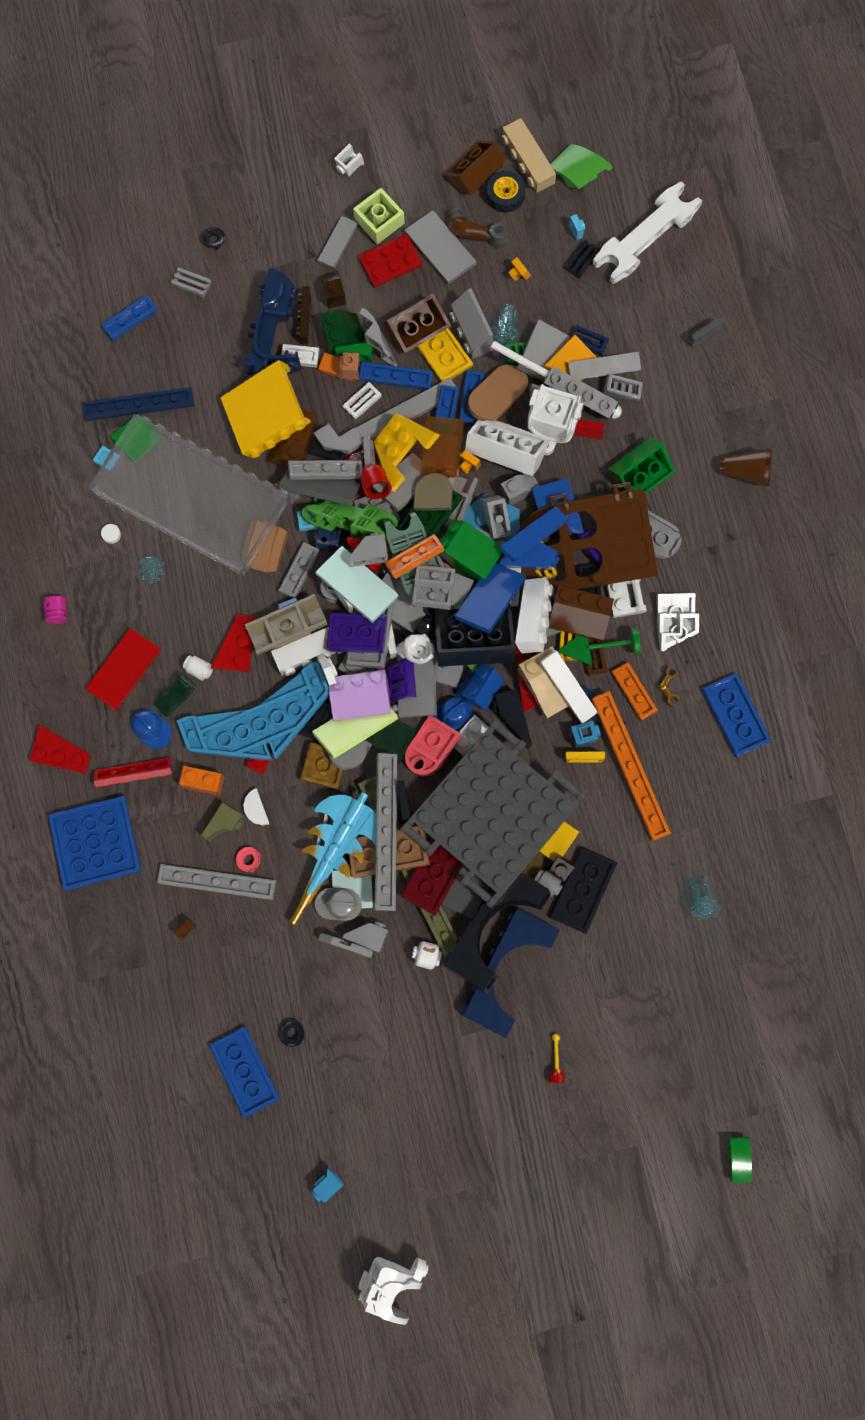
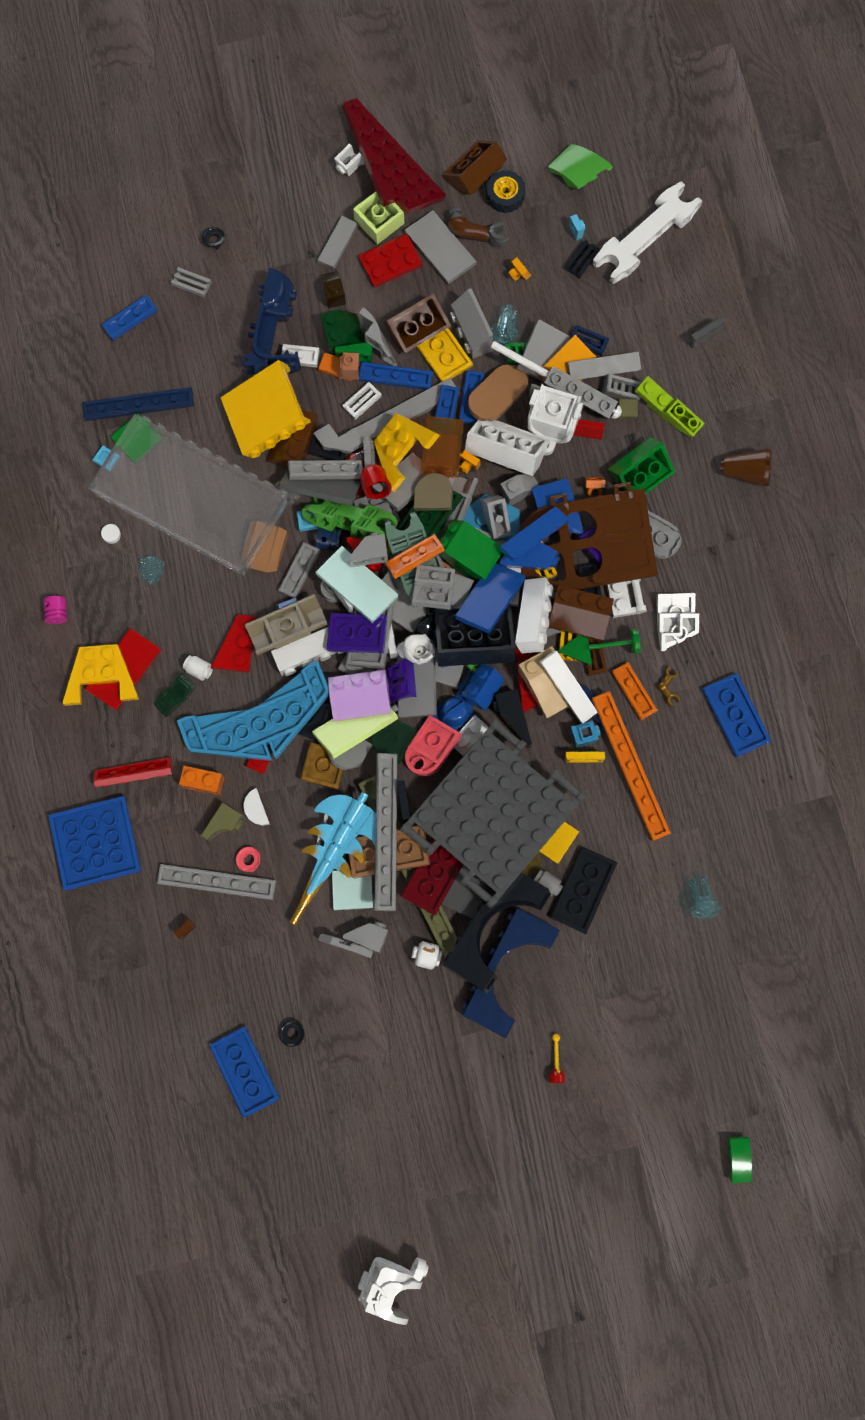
red wing [29,724,91,774] -> none
blue piece [131,709,172,749] -> none
dark brown plate [296,286,311,345] -> none
dark azure window [311,1167,344,1203] -> none
light grey piece [315,888,362,921] -> none
white plate [317,653,338,686] -> none
tan brick [501,118,556,193] -> none
dark brown plate [547,854,575,882] -> none
none -> yellow wing [63,644,139,706]
none -> dark red wing [342,98,446,215]
none -> orange tile [585,477,605,496]
none -> olive tile [618,399,638,419]
none -> lime slope [635,376,705,437]

